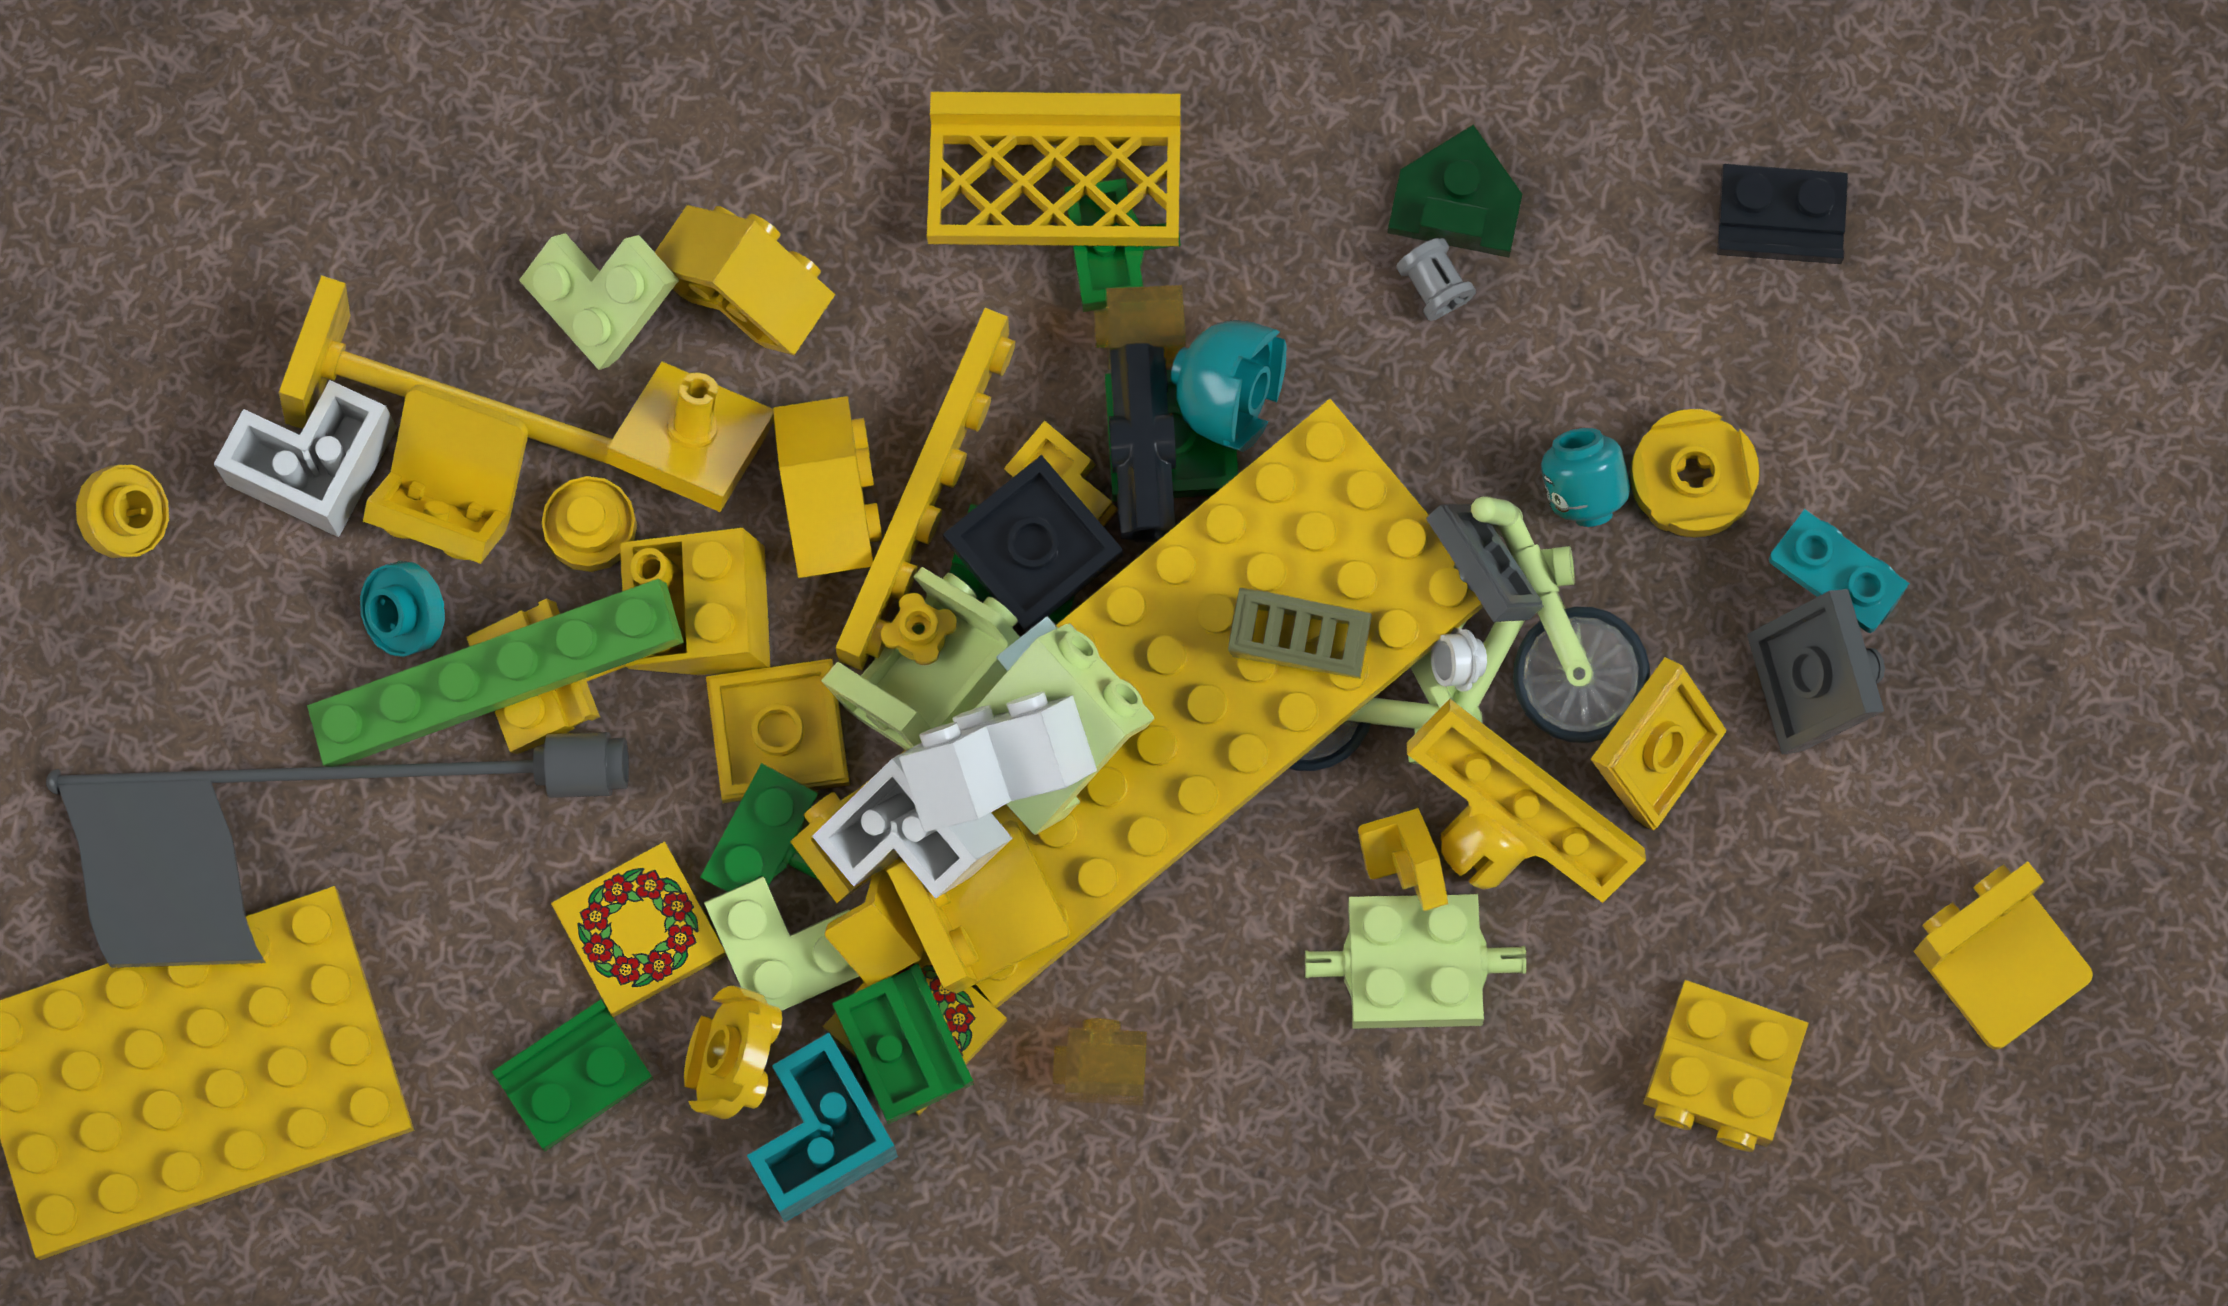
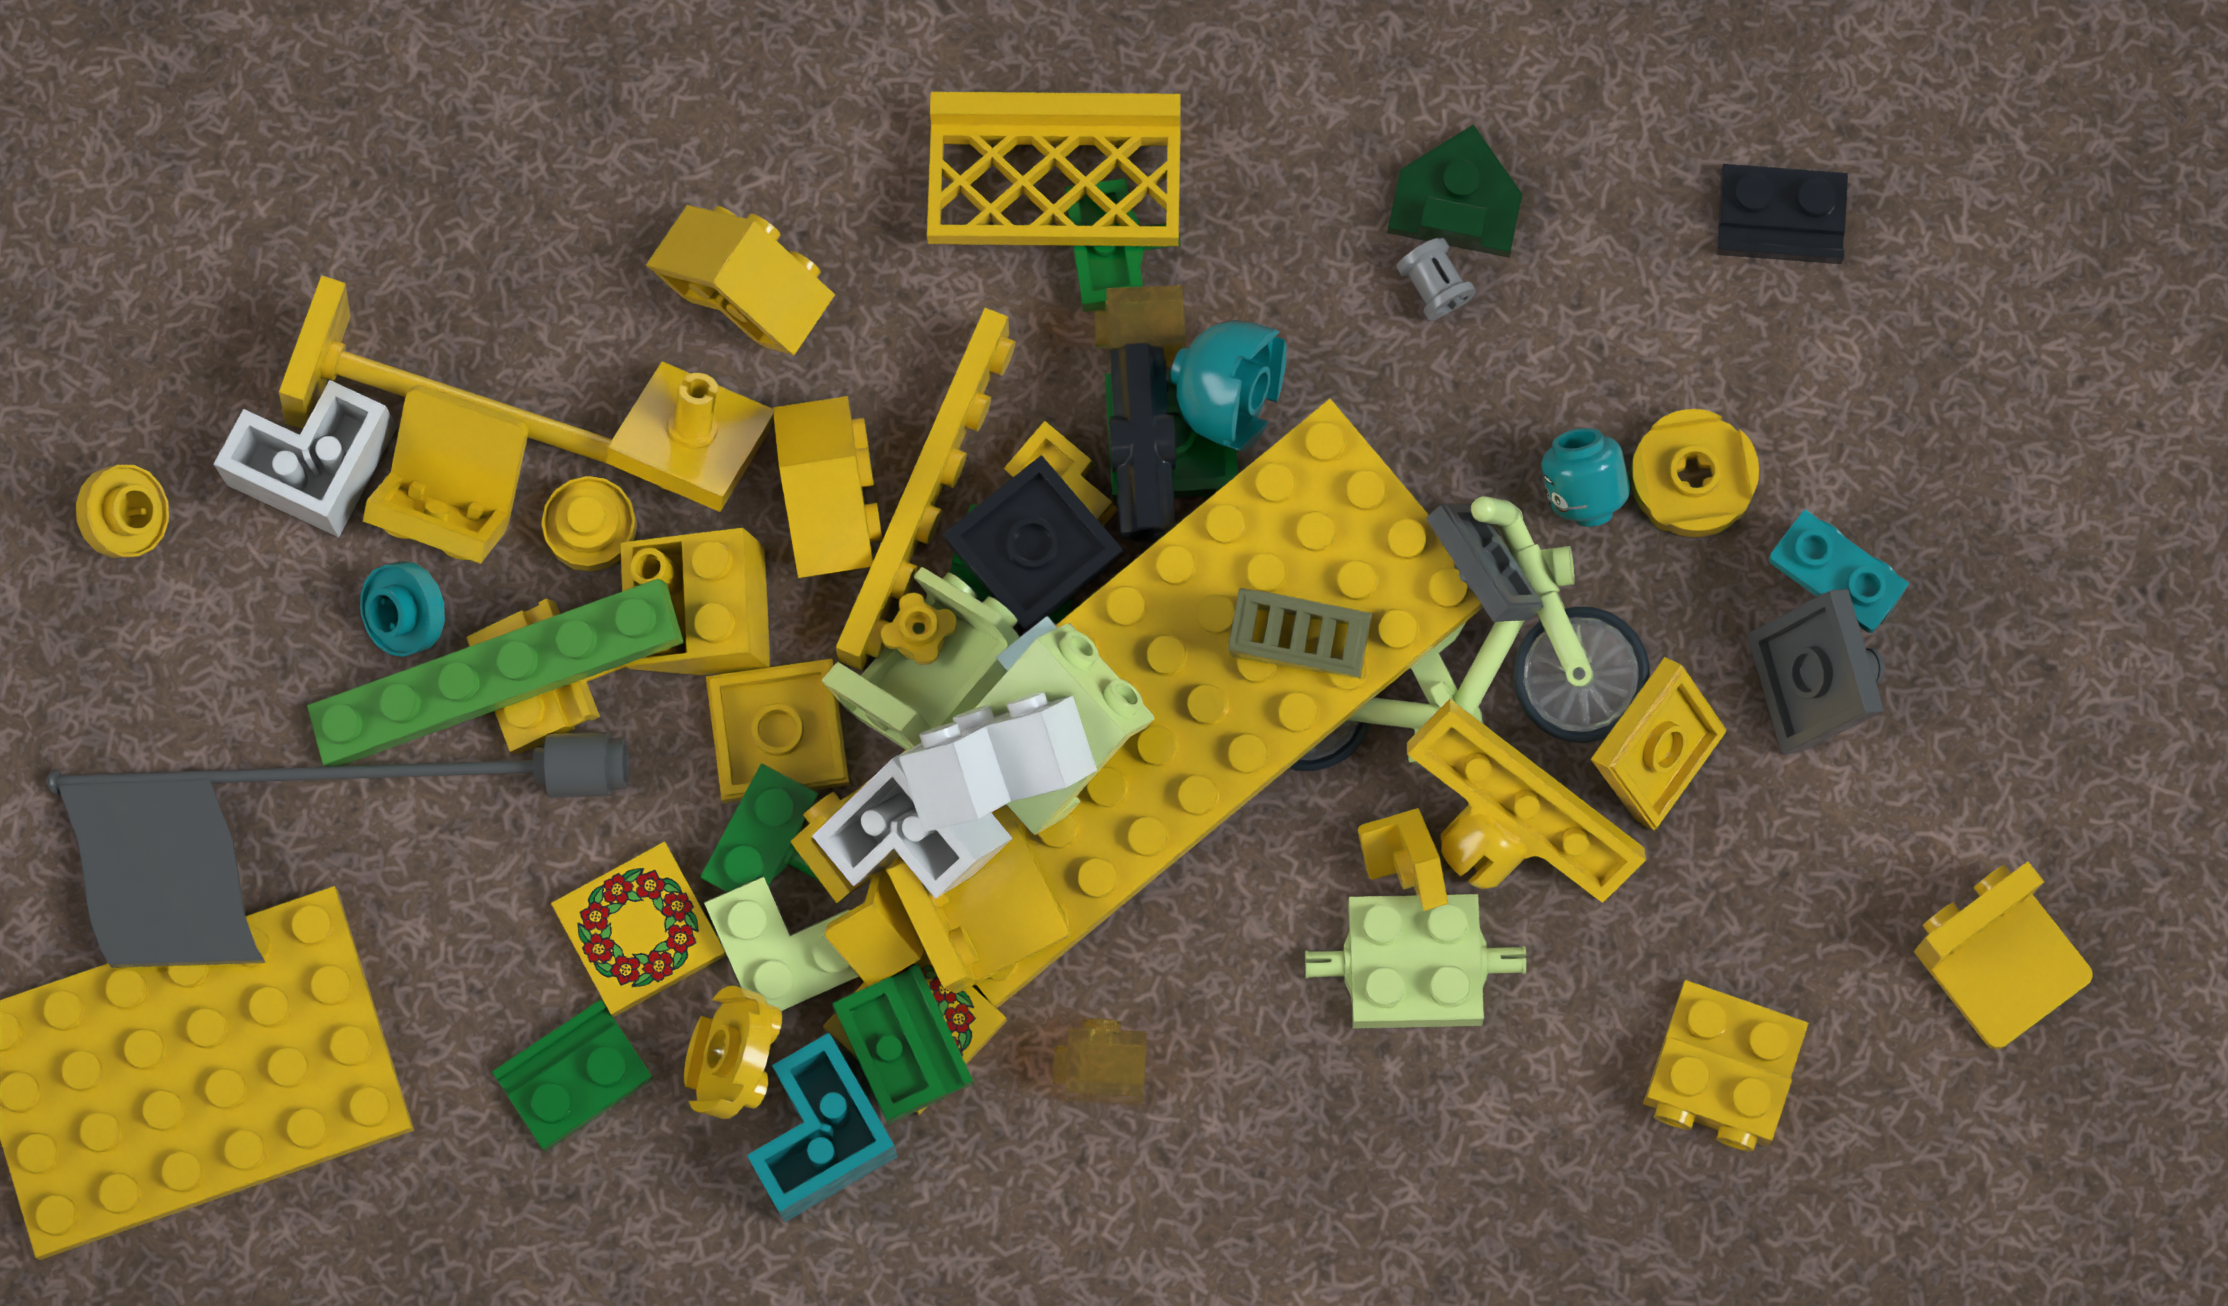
yellowish green plate [519,233,679,370] -> none
white plate [1431,628,1487,692] -> none

